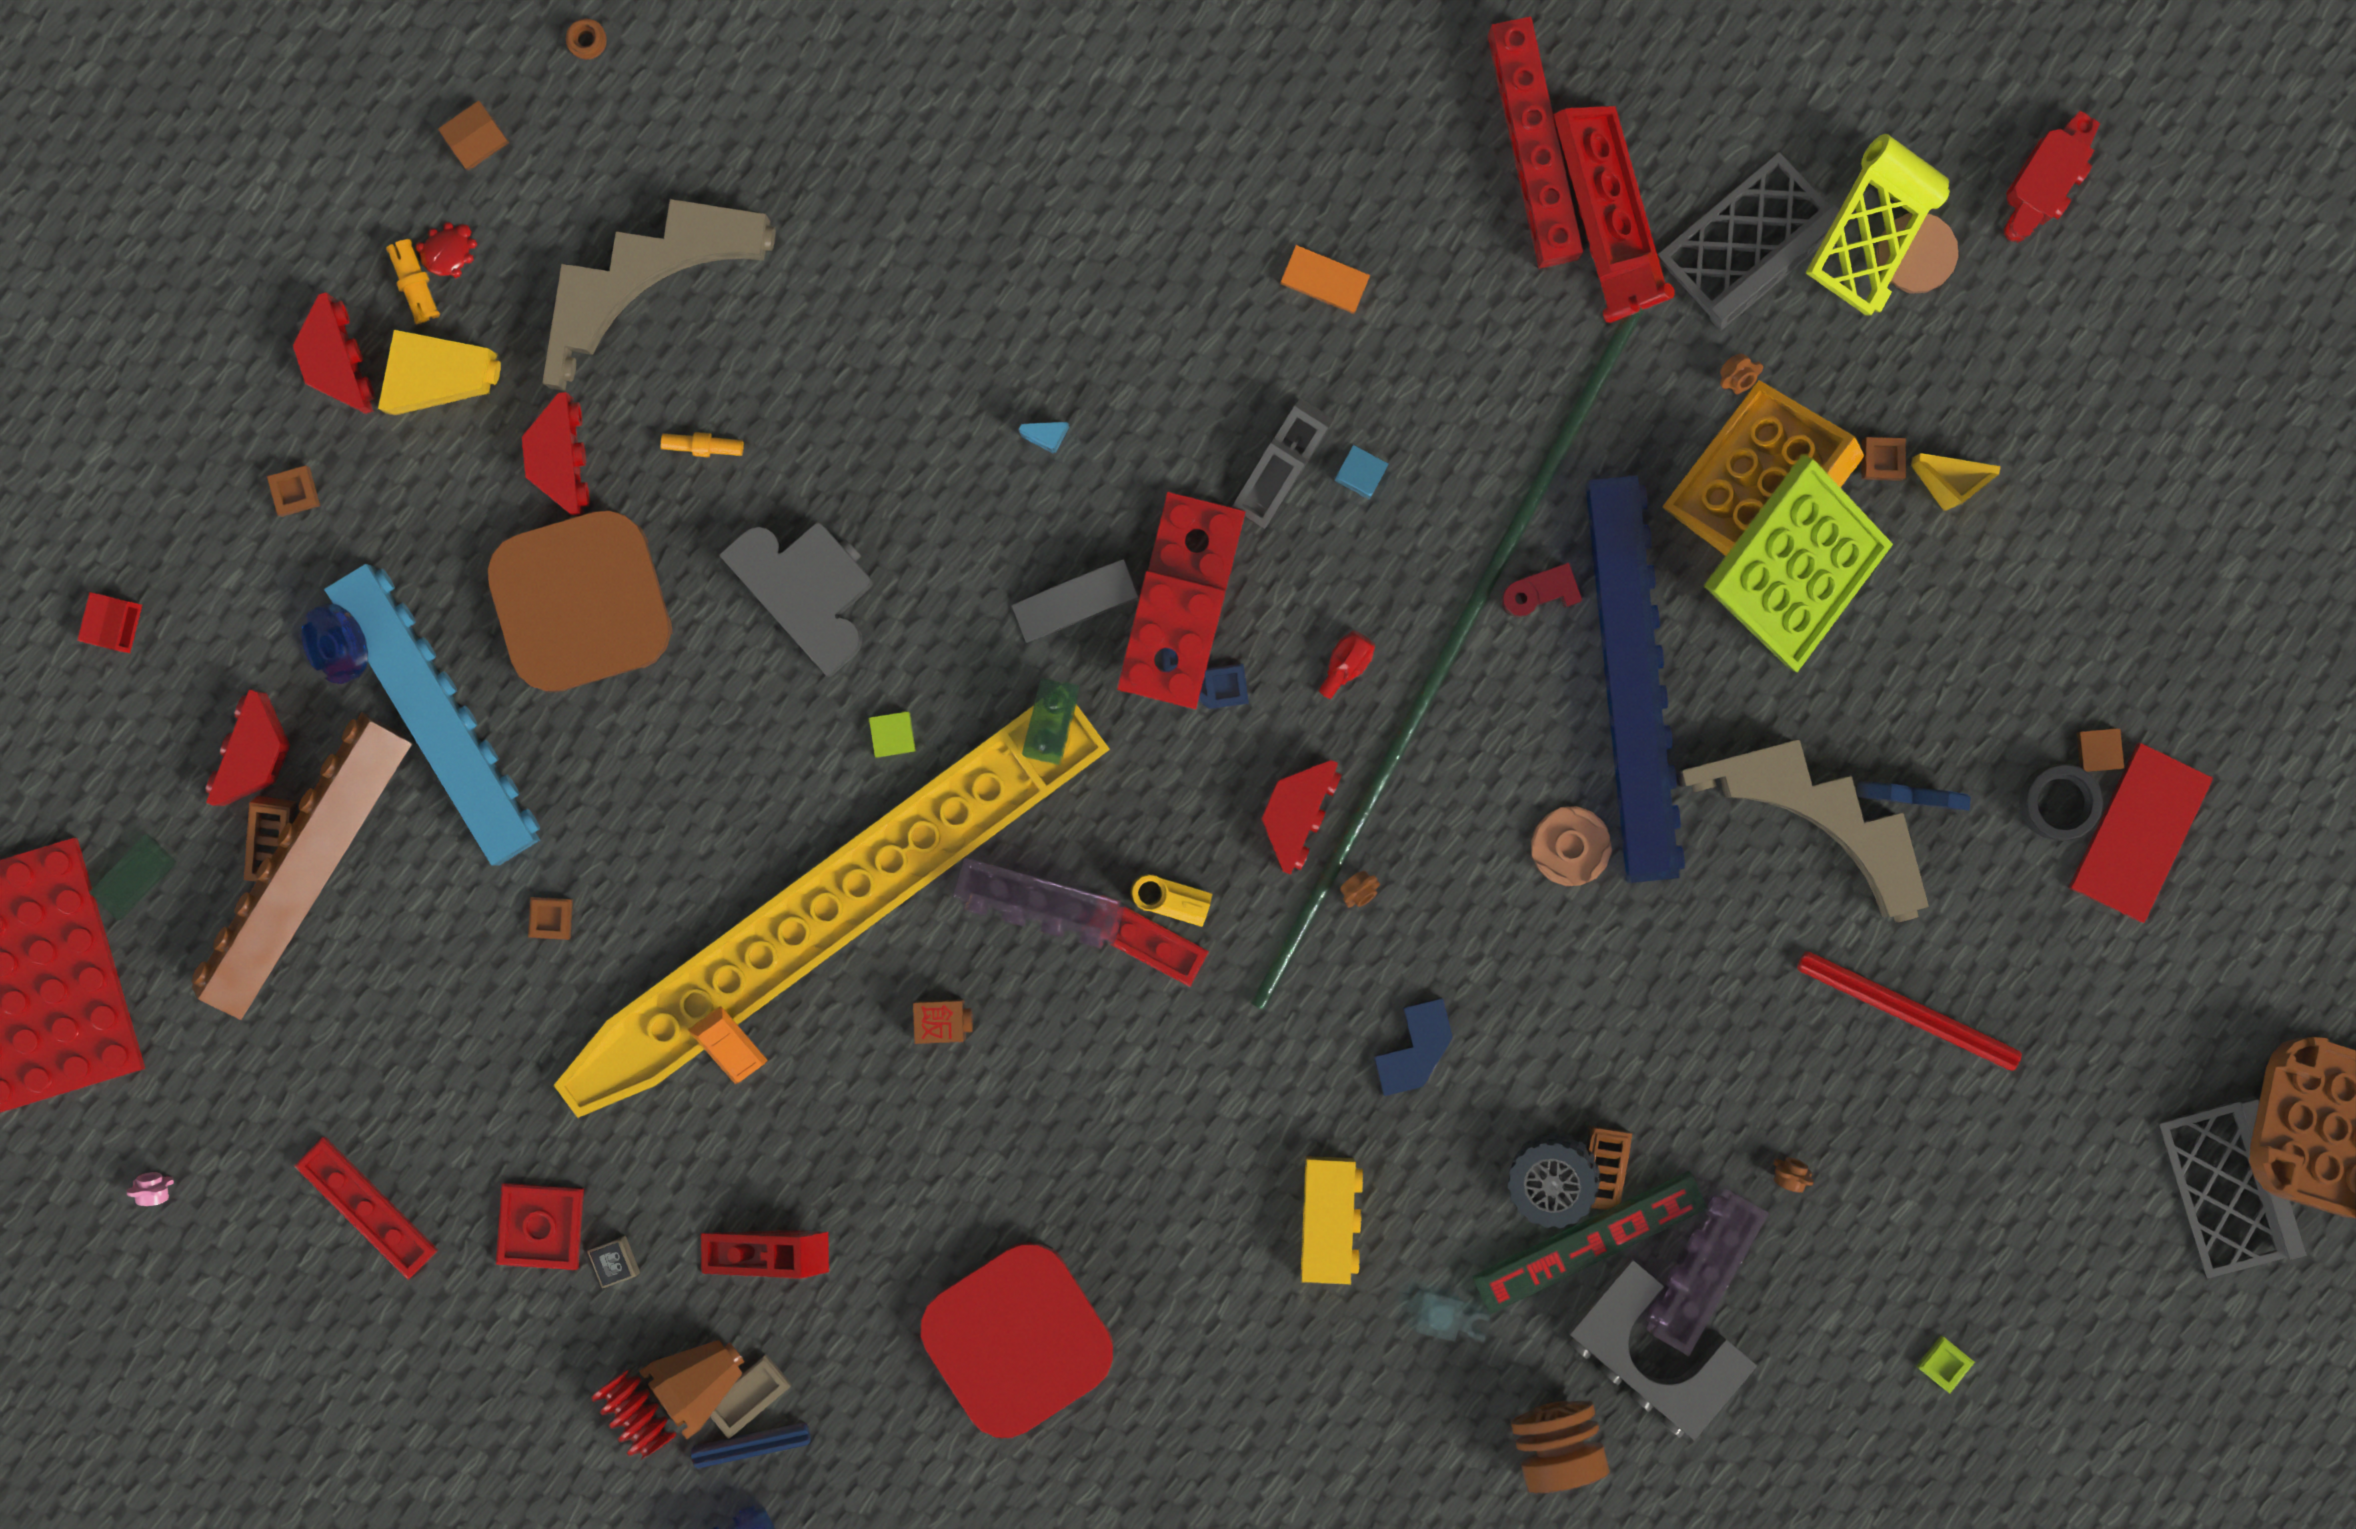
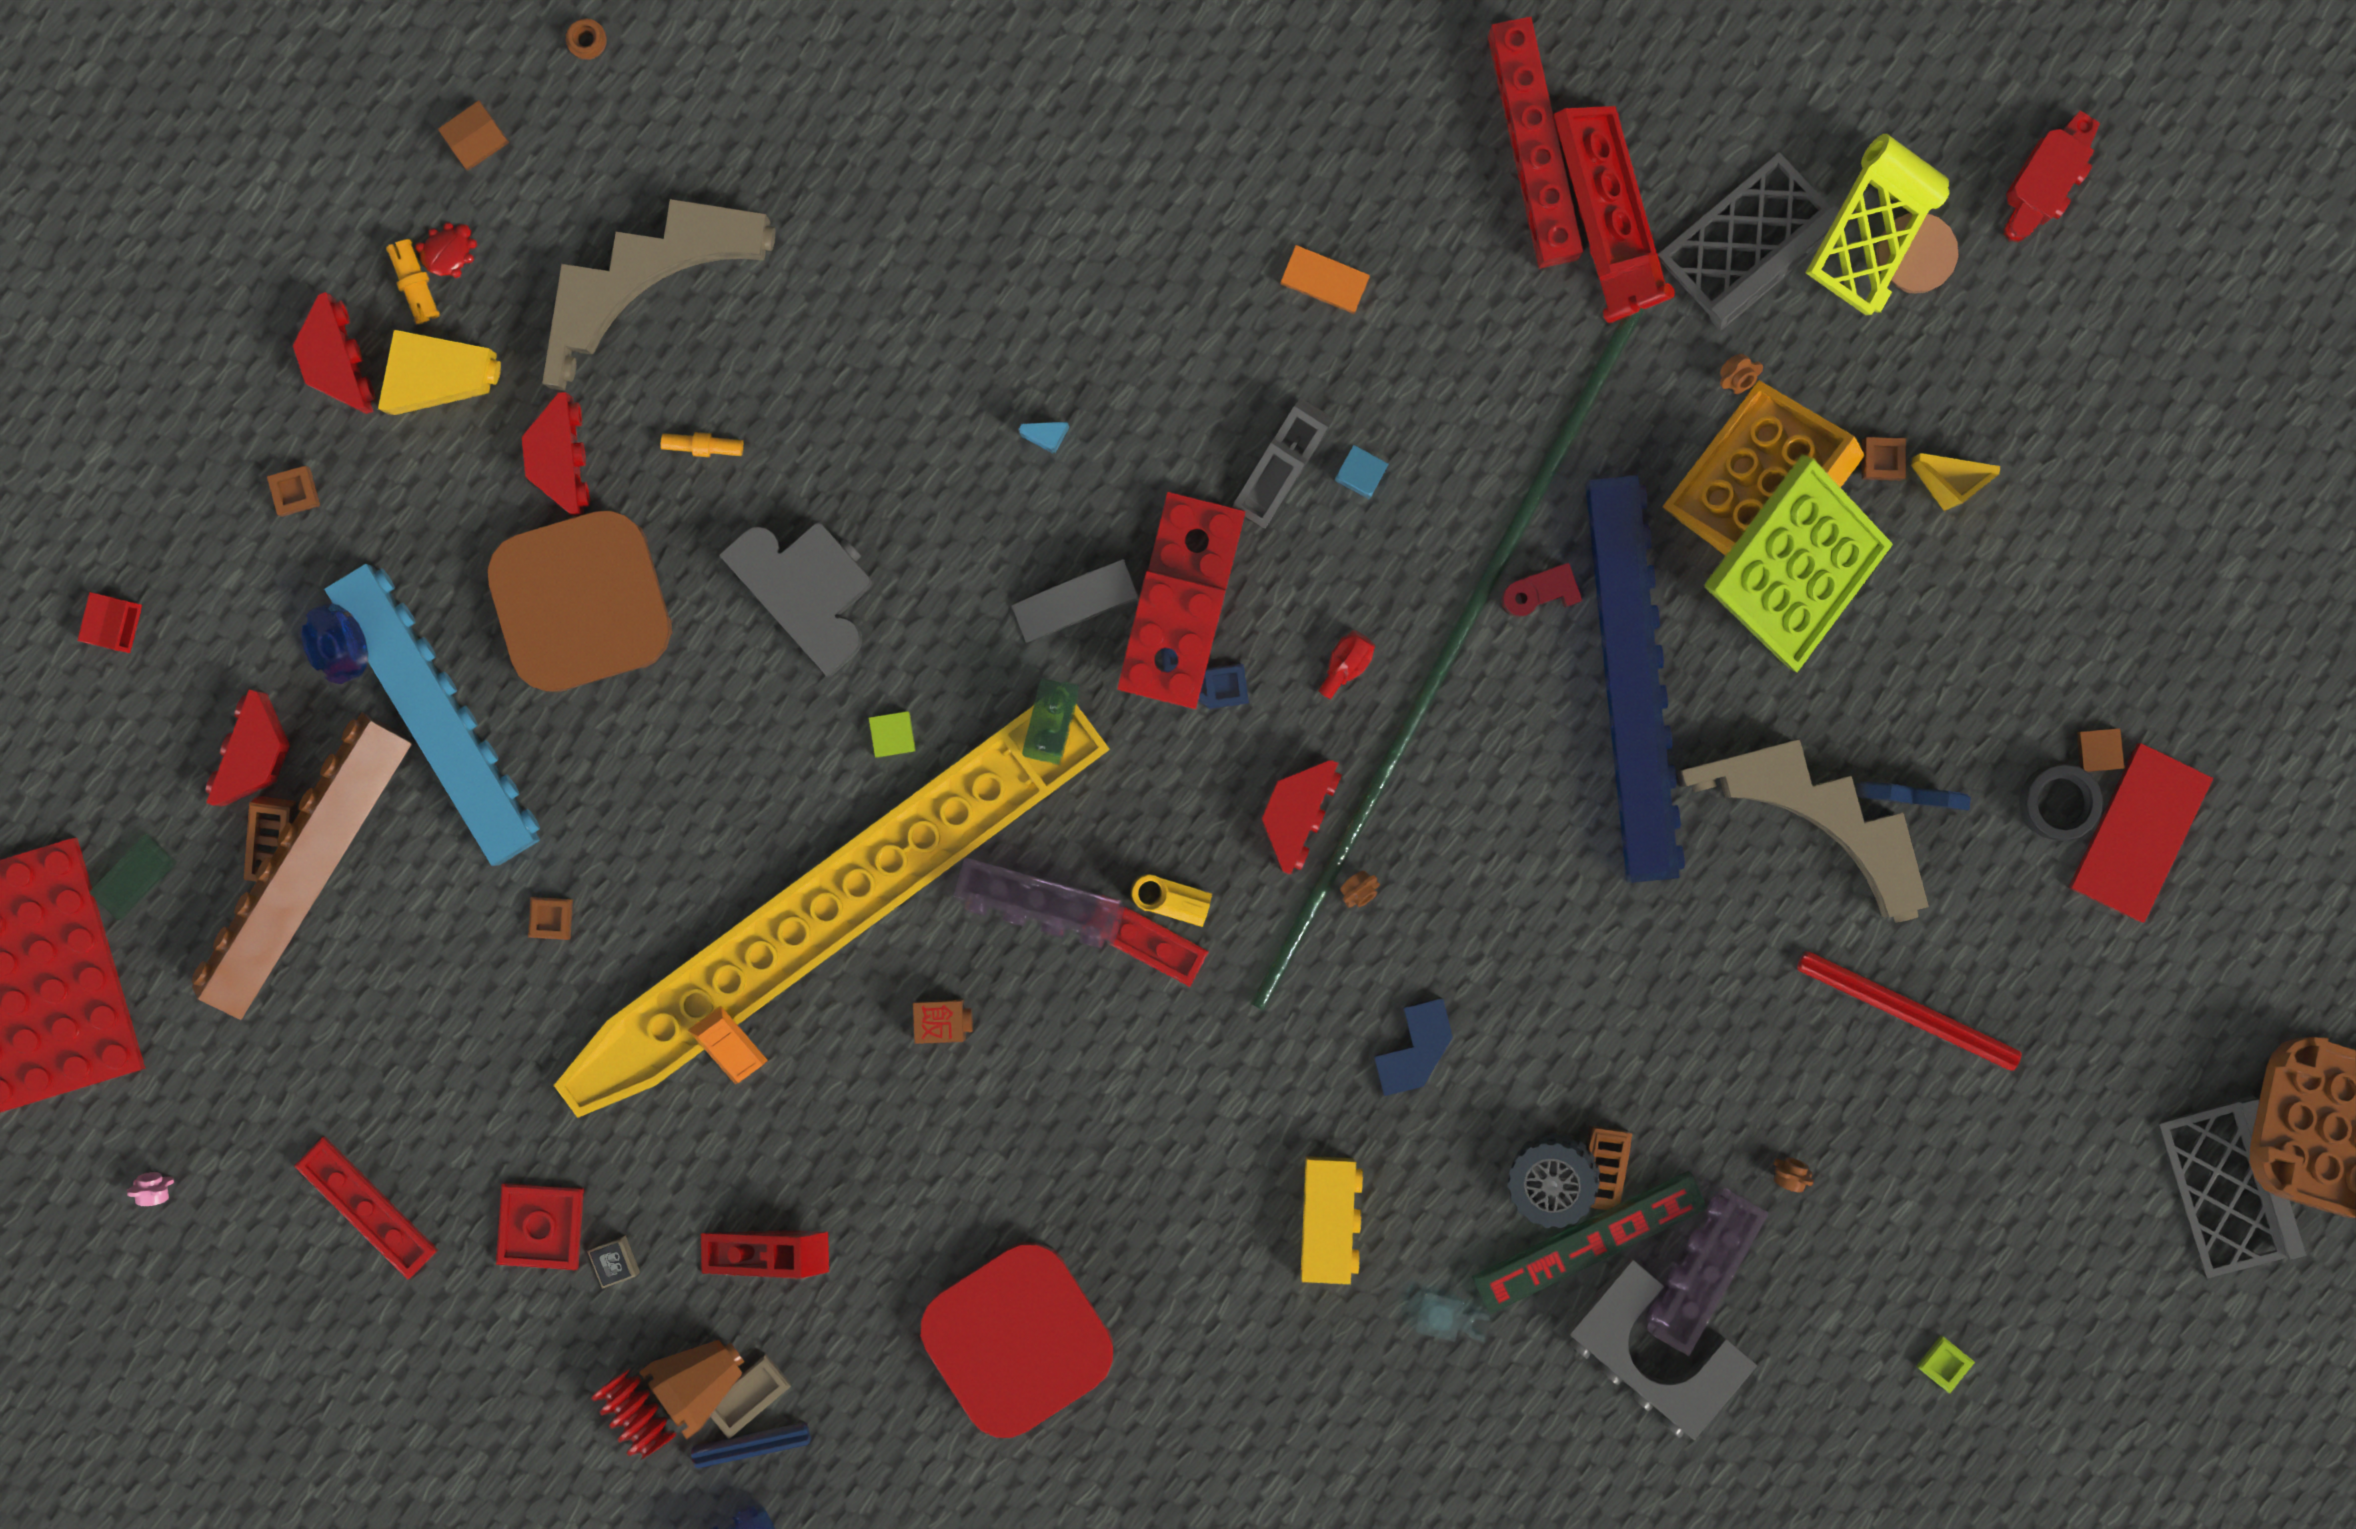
dark orange wheel [1511,1400,1610,1493] -> none
nougat tile [1531,807,1612,886] -> none

